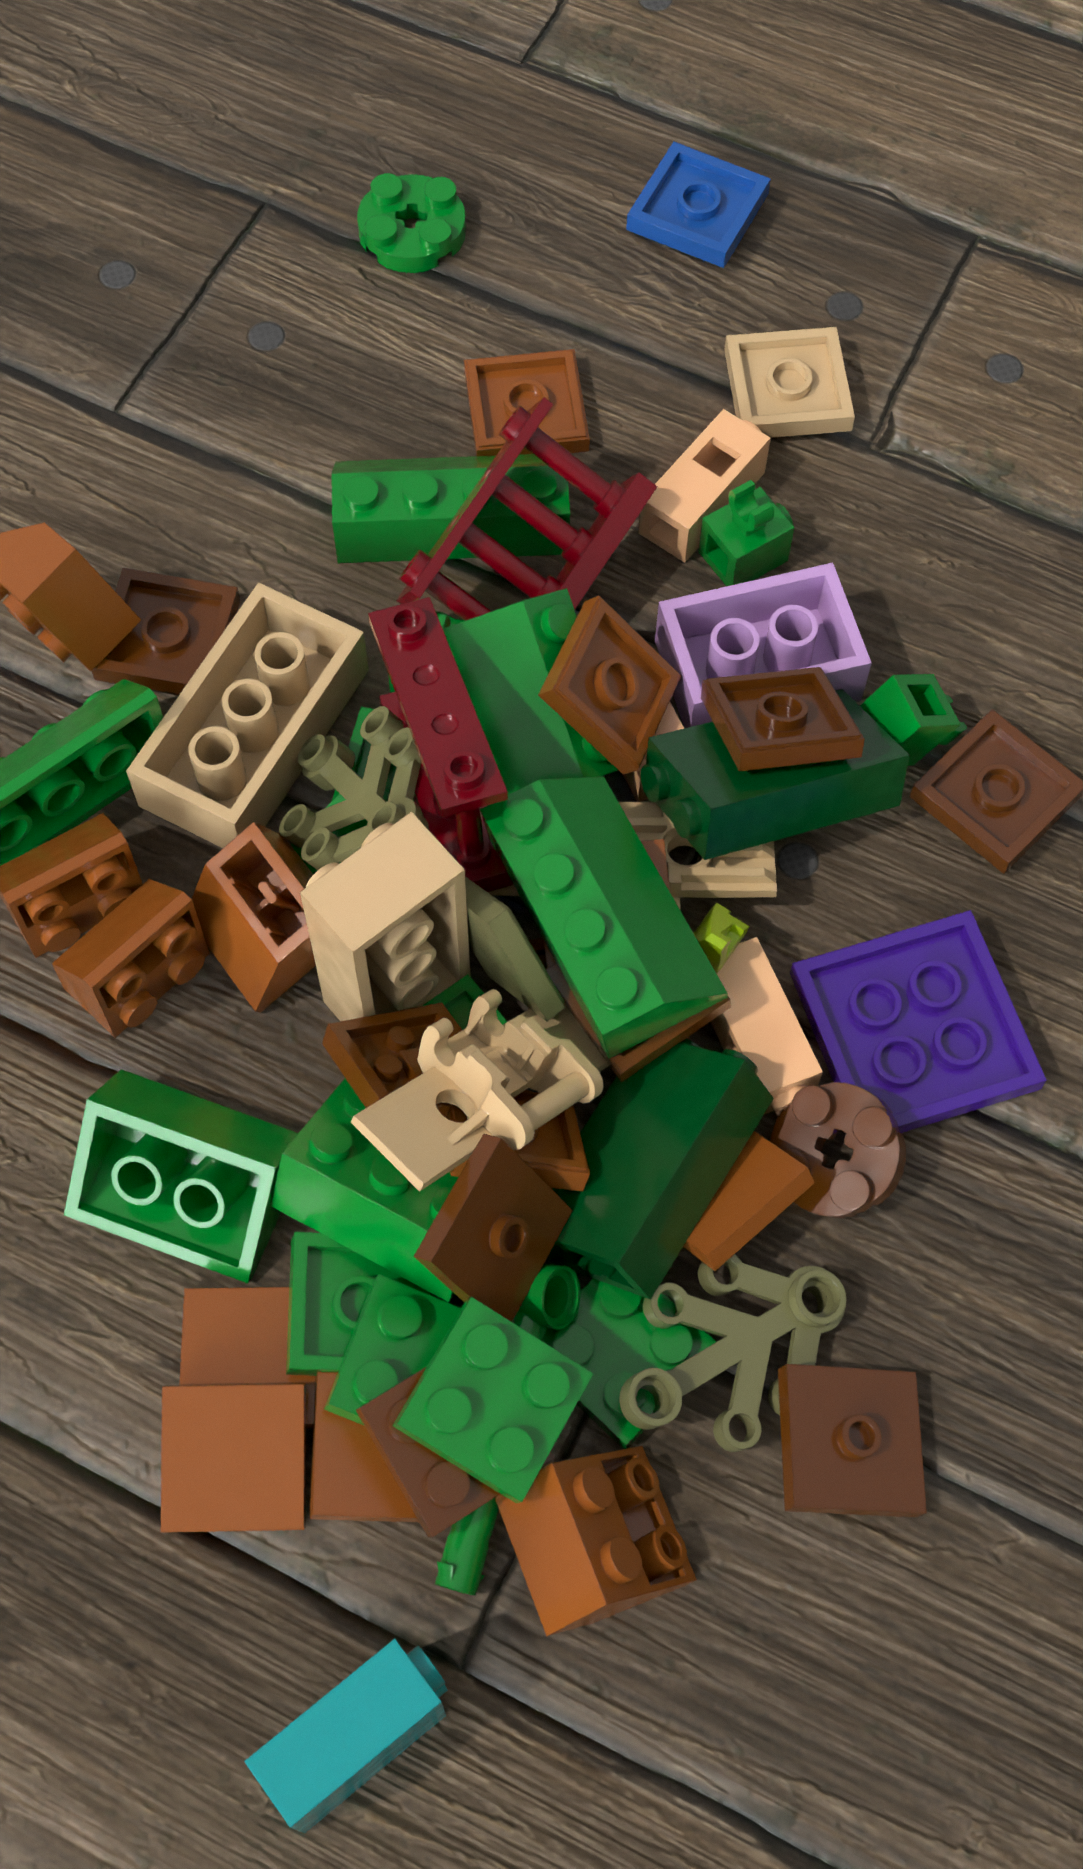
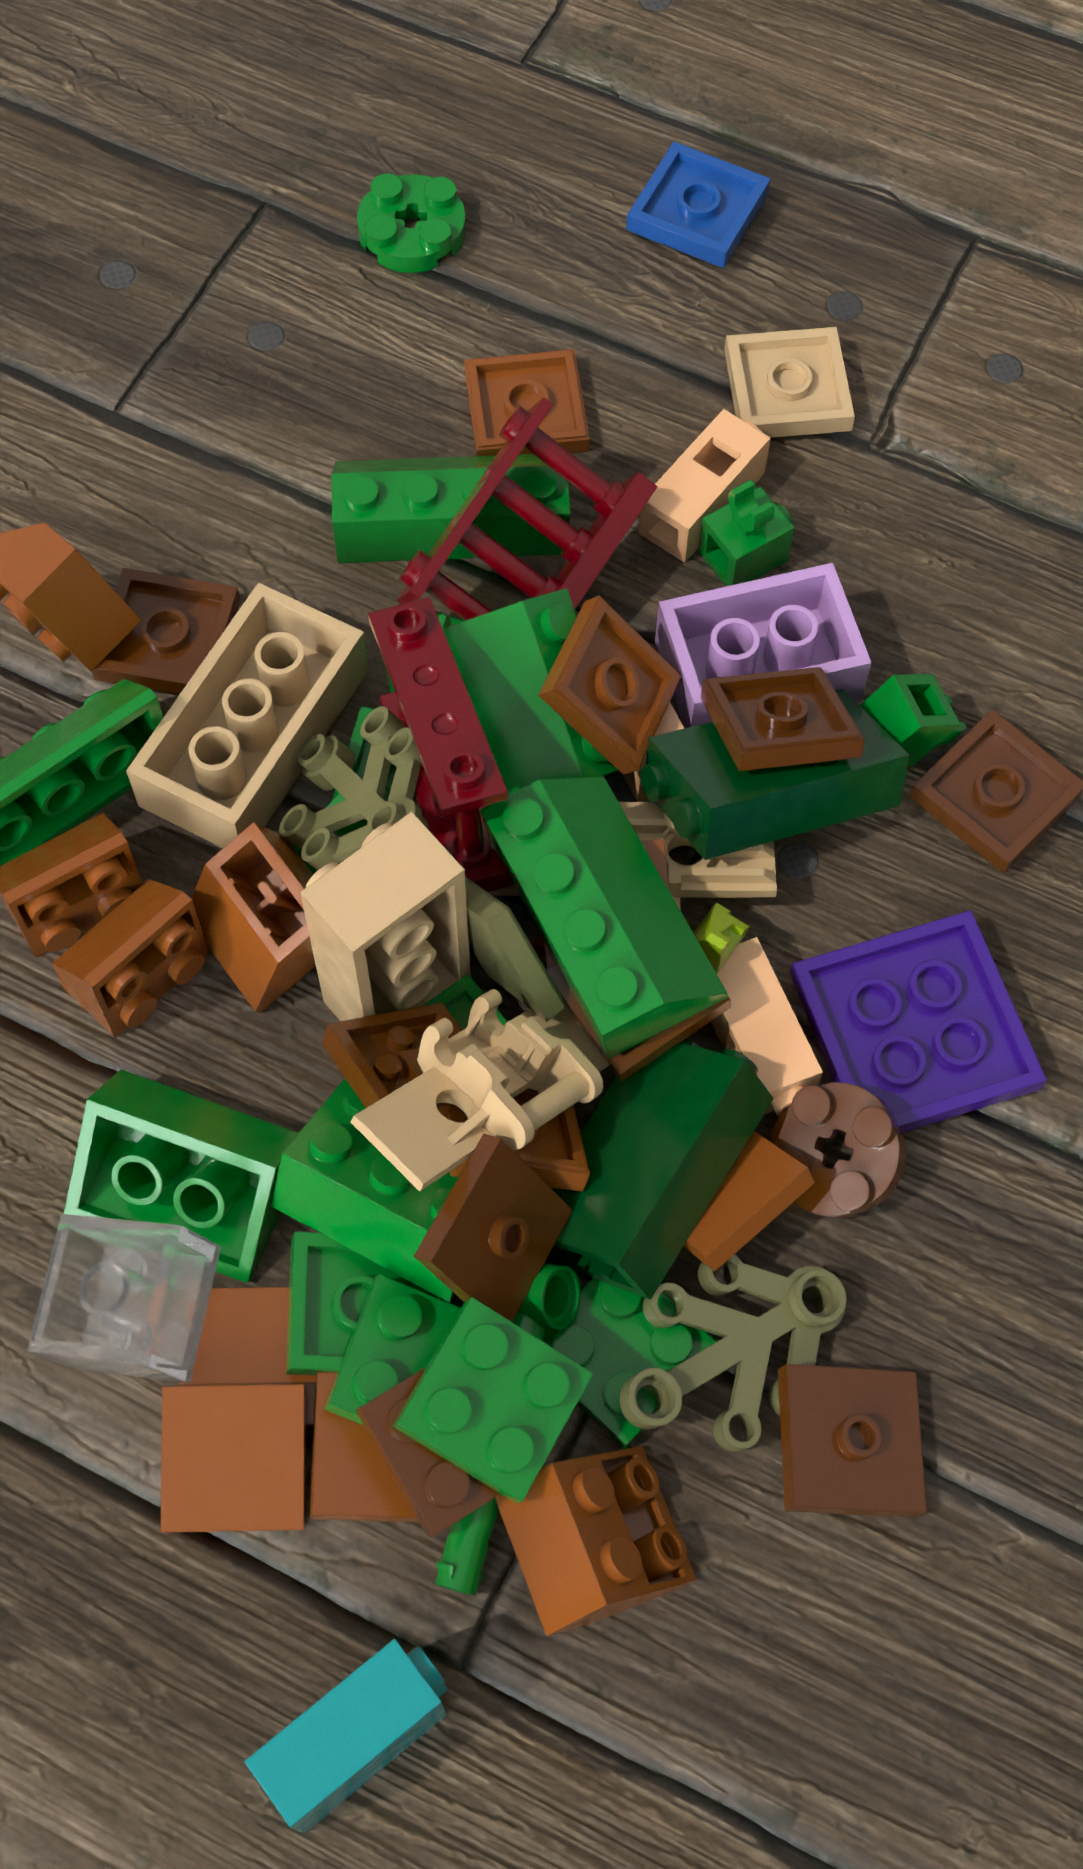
none -> clear brick [27,1214,221,1383]

